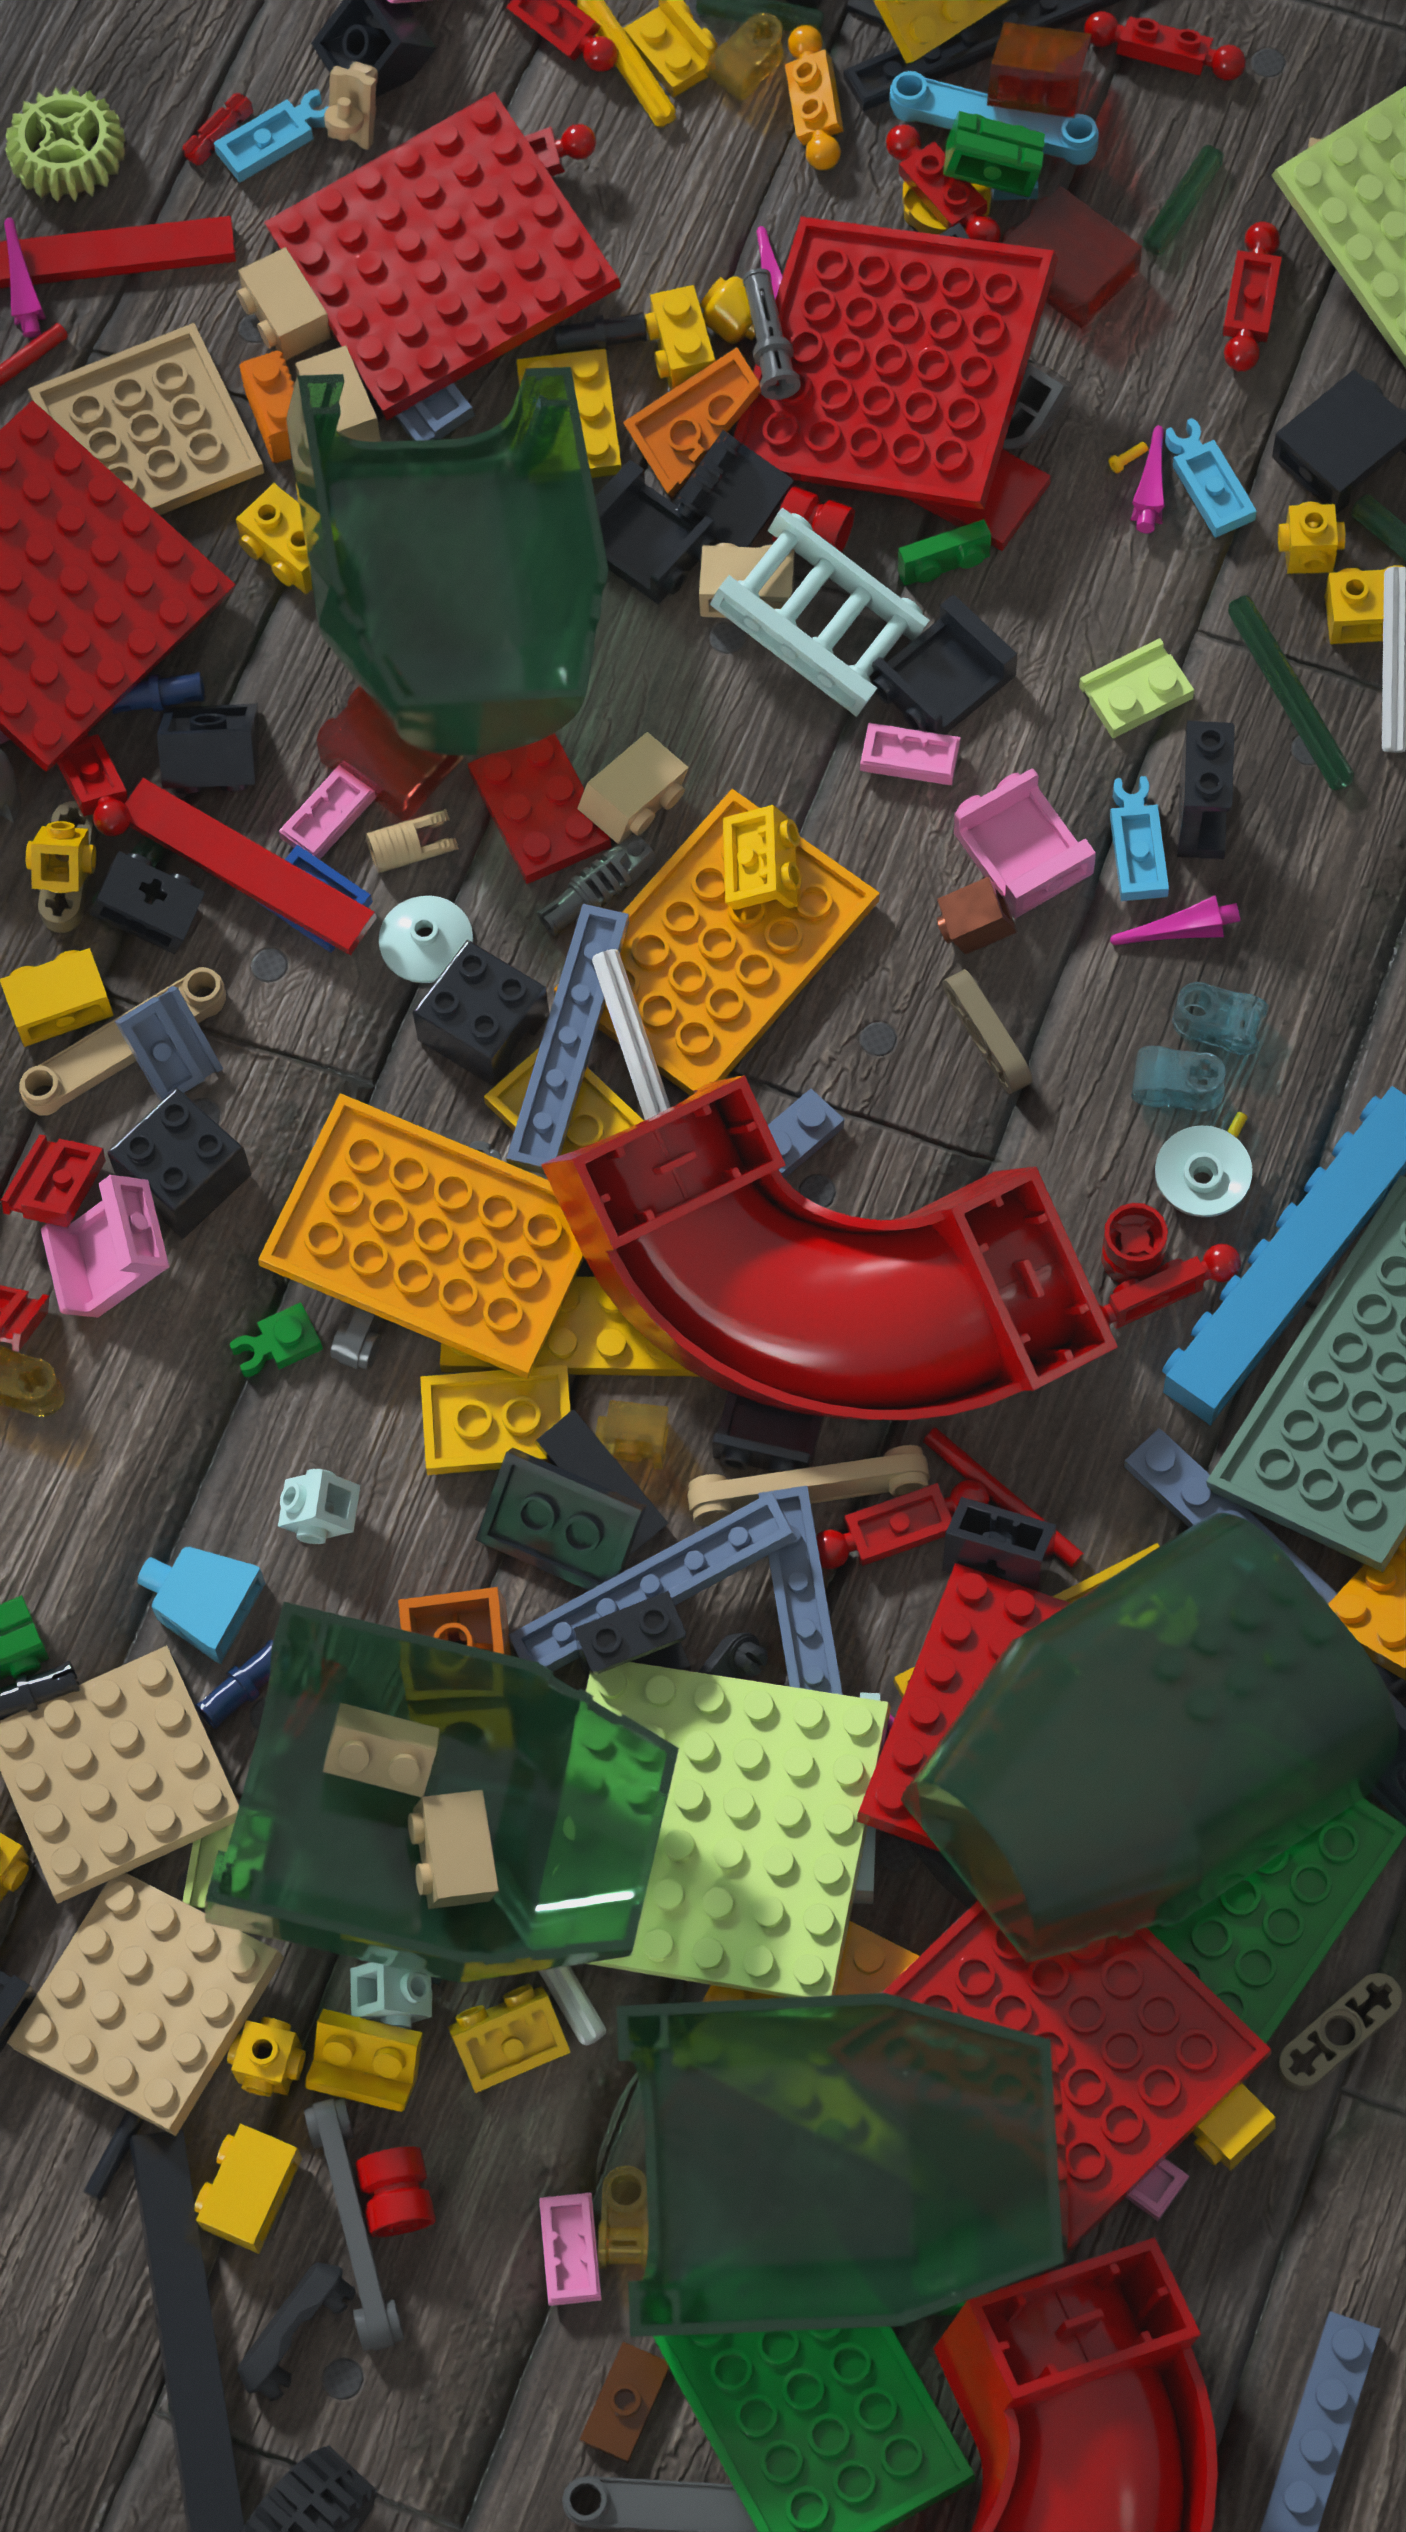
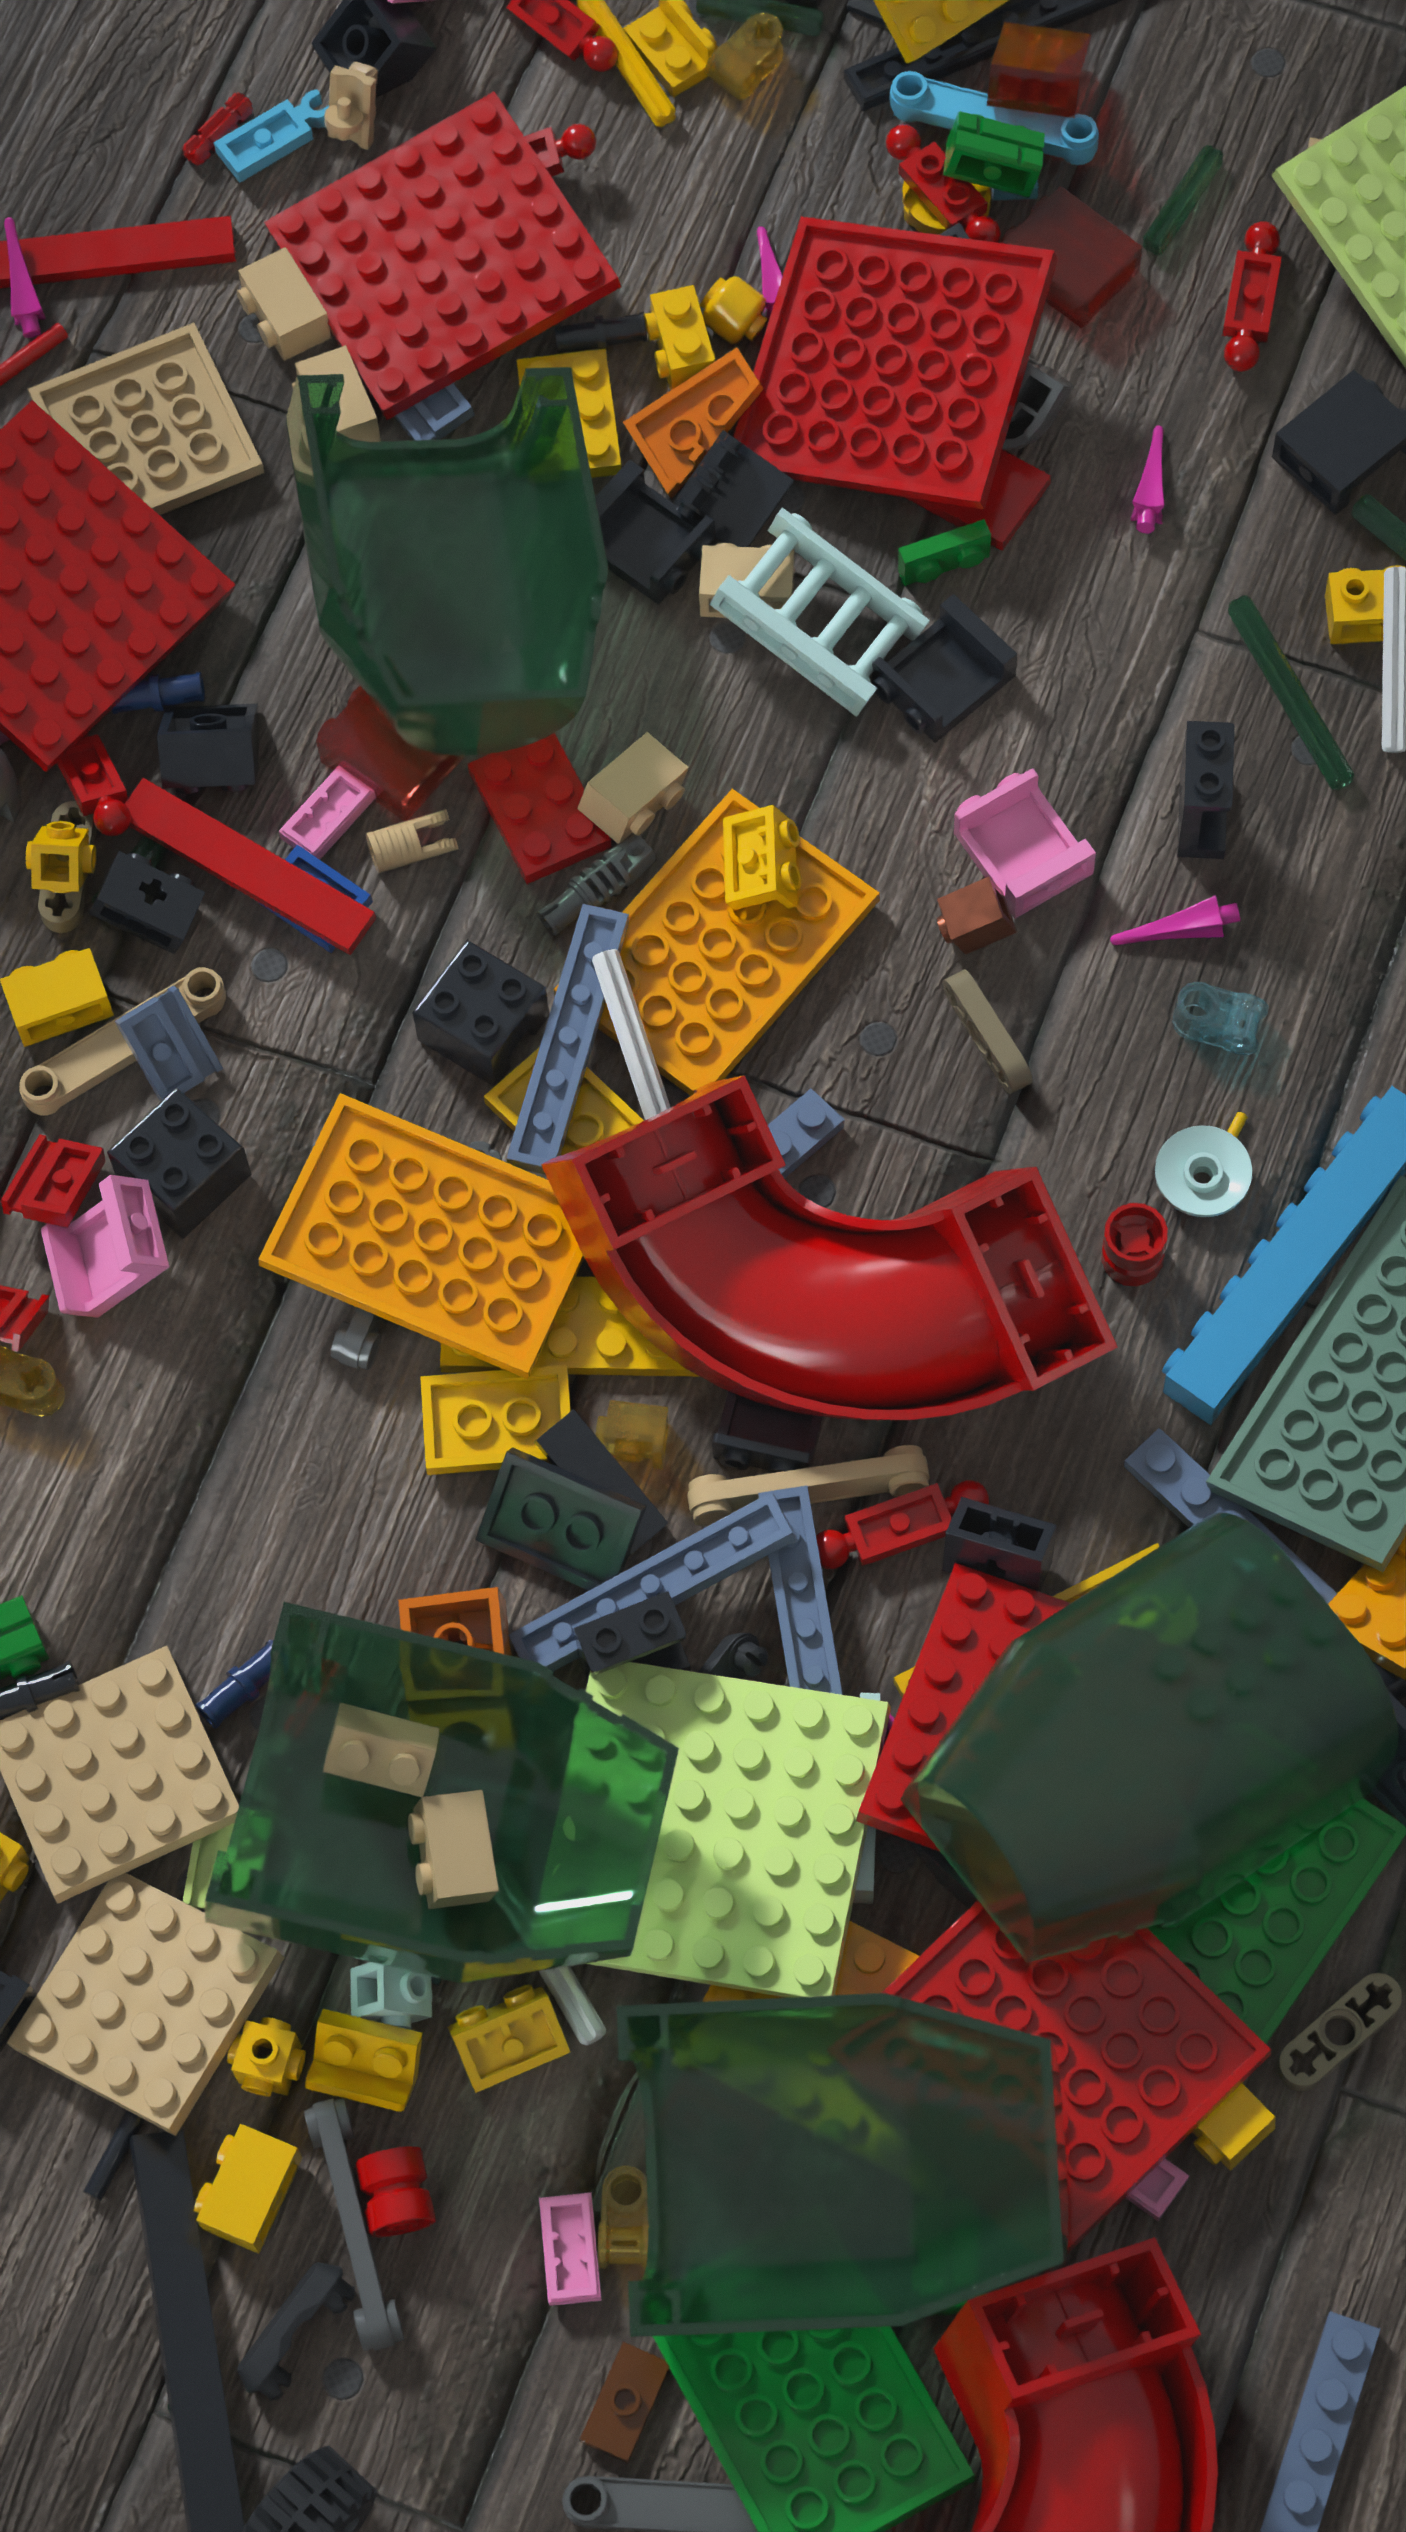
yellowish green gear [5,86,125,202] -> none
medium azure torso [137,1547,266,1664] -> none
green plate [229,1302,323,1377] -> none
yellow brick [236,483,344,594] -> none
orange brick [239,350,314,463] -> none
light aqua brick [278,1469,361,1544] -> none
light aqua dish [379,896,473,983] -> none
dark grey pin [742,268,801,400] -> none
red wheel [773,486,855,553] -> none
light orange plate [785,25,844,171] -> none
bright pink plate [860,723,960,786] -> none
red bar [923,1427,1085,1569] -> none
yellowish green plate [1079,638,1194,739] -> none
red plate [1084,11,1246,81] -> none
red plate [1099,1244,1241,1329] -> none
yellow piece [1108,442,1148,473] -> none
medium azure plate [1110,776,1169,901] -> none
clear light blue piece [1131,1046,1226,1112] -> none
medium azure plate [1165,418,1257,538] -> none
yellow brick [1278,502,1345,574] -> none

